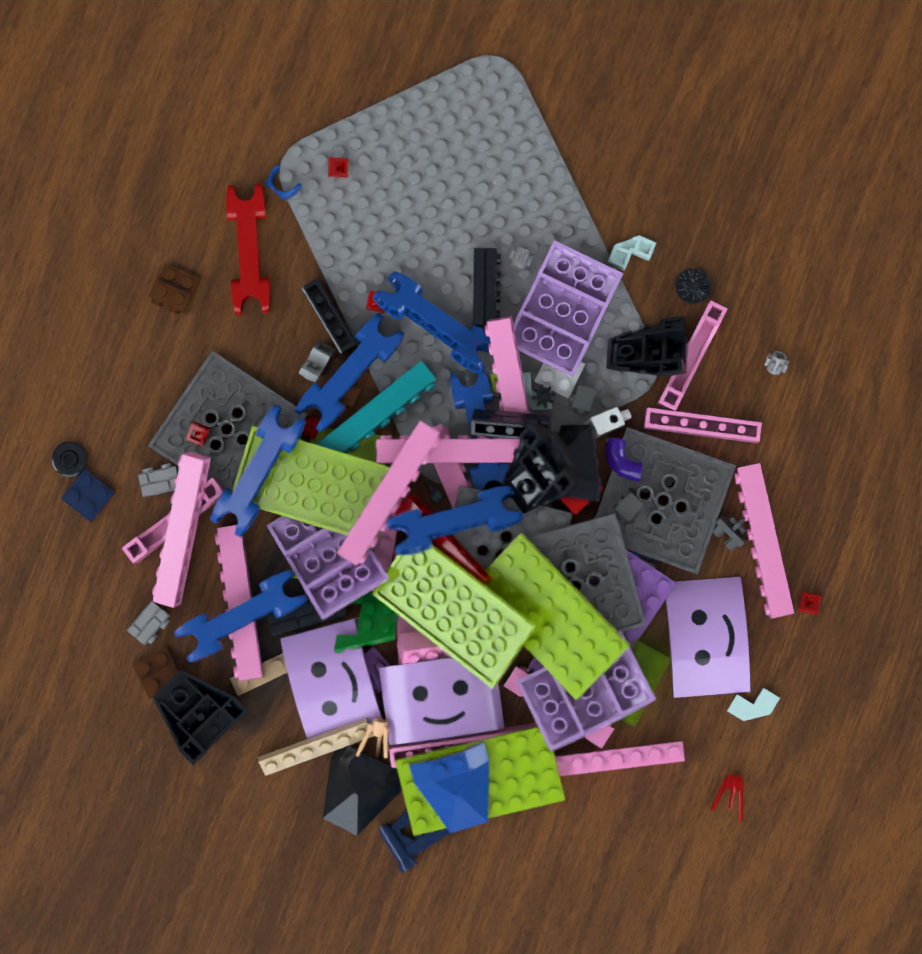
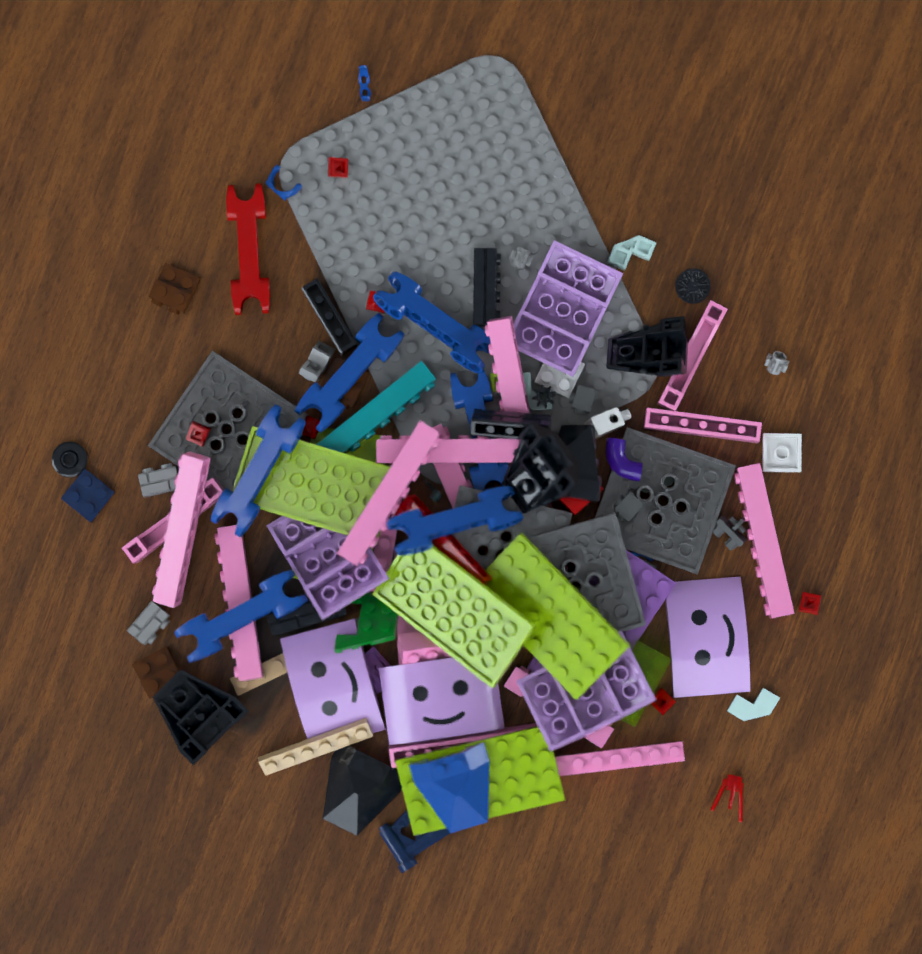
light nougat plant [356,718,389,758] -> none
none -> blue cap [359,65,371,101]
none -> red tile [650,688,676,715]
none -> white plate [762,433,802,473]

